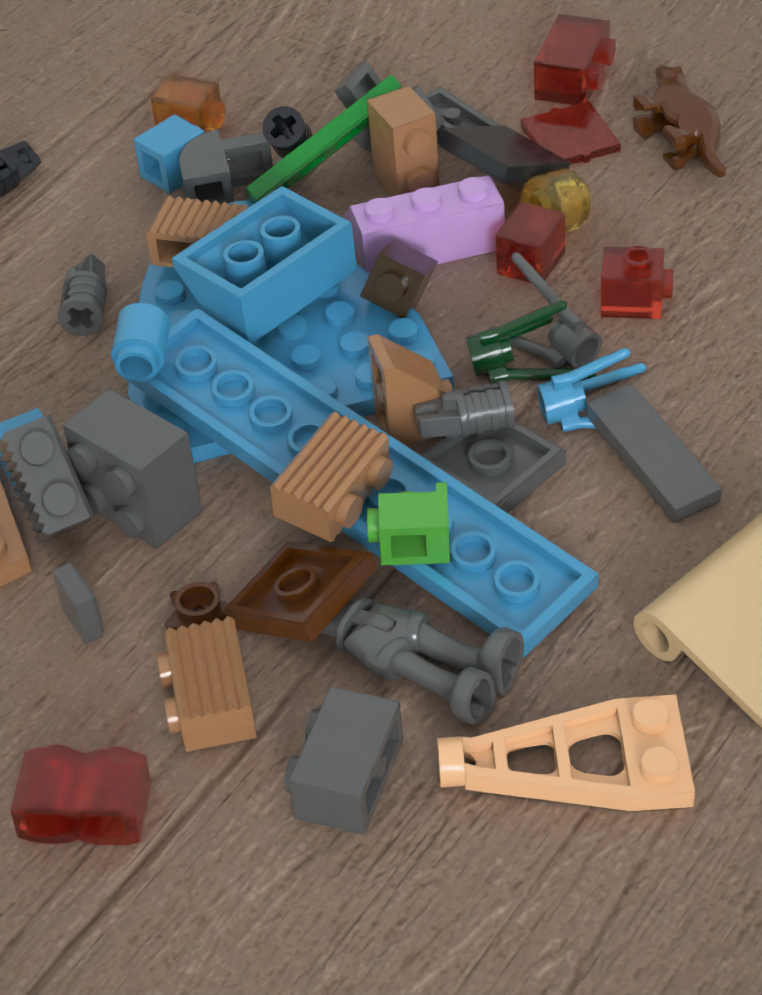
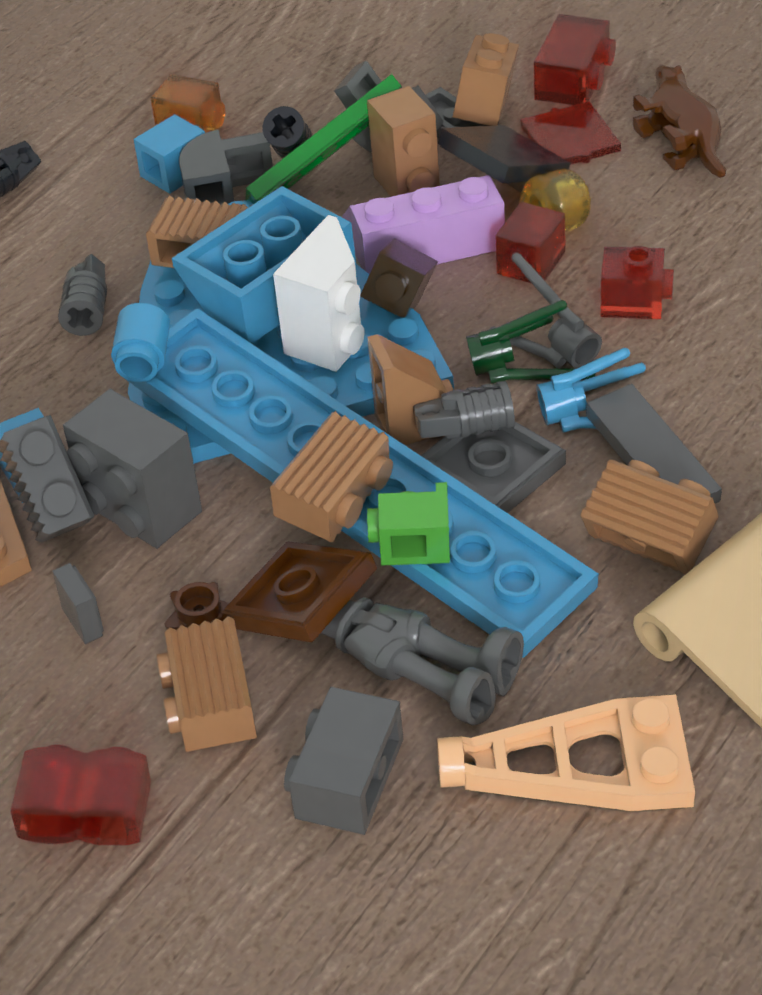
none -> white slope [273,215,365,372]
none -> medium nougat brick [453,33,519,126]
none -> medium nougat brick [581,459,719,575]

